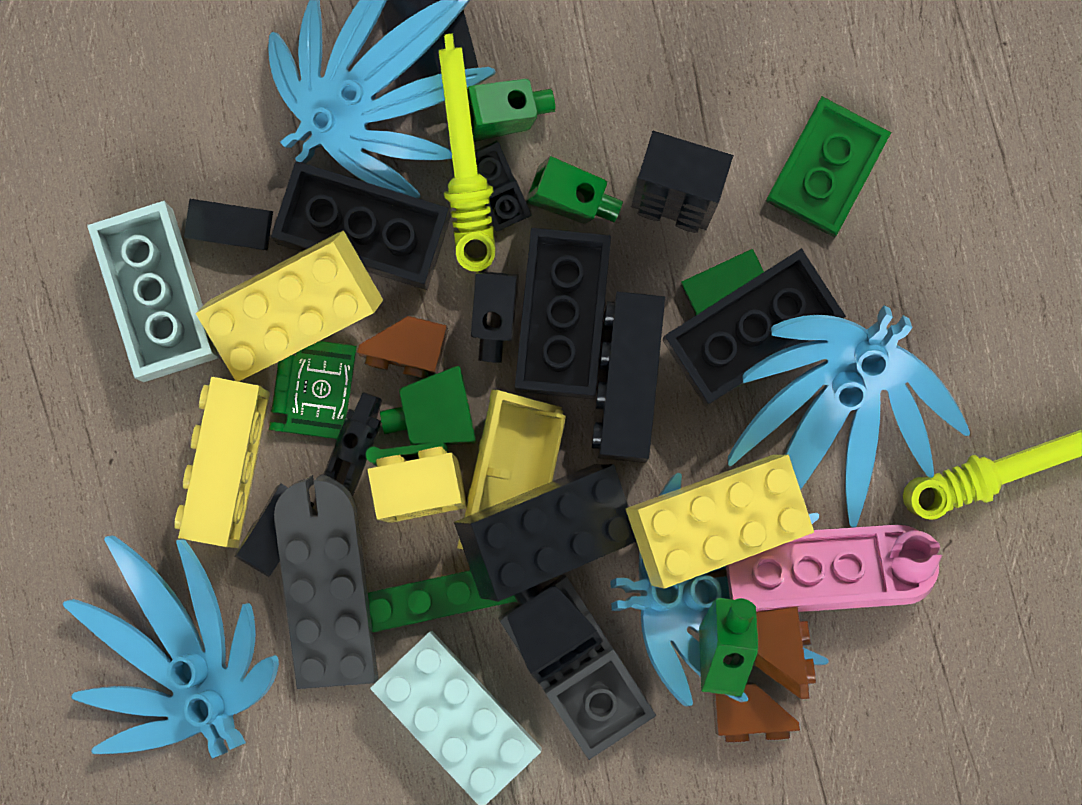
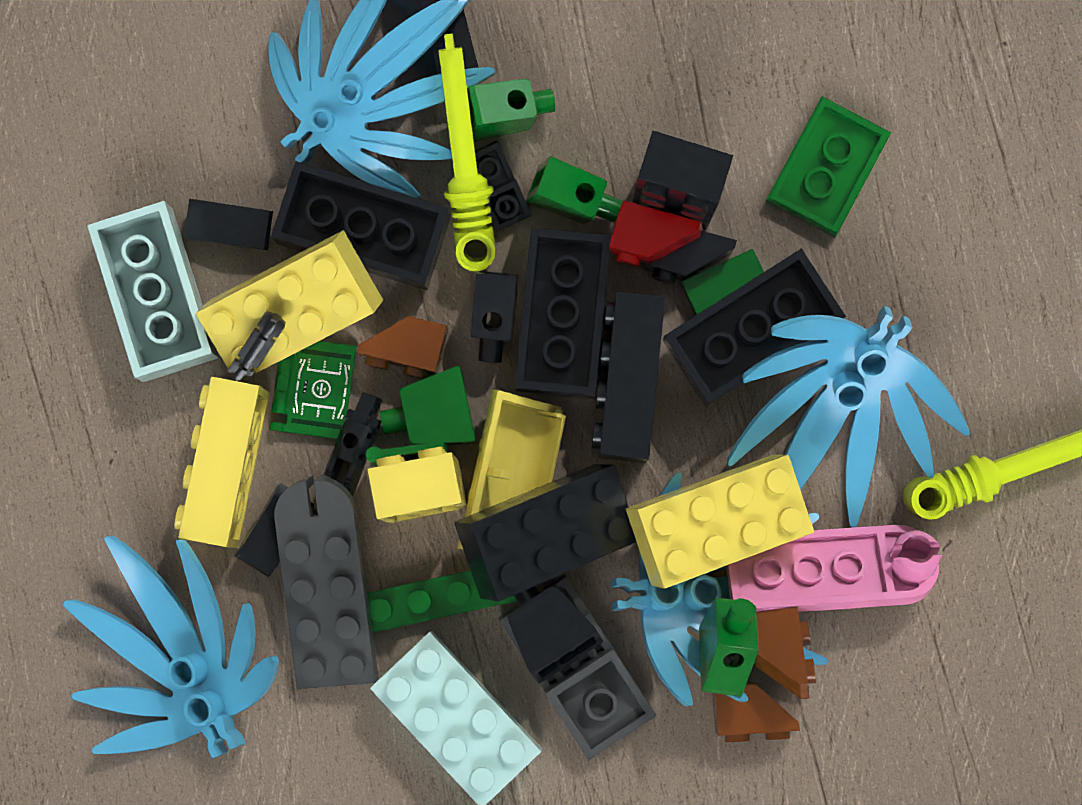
none -> black axle [228,311,286,383]
none -> red slope [609,200,702,267]
none -> black slope [645,231,737,284]

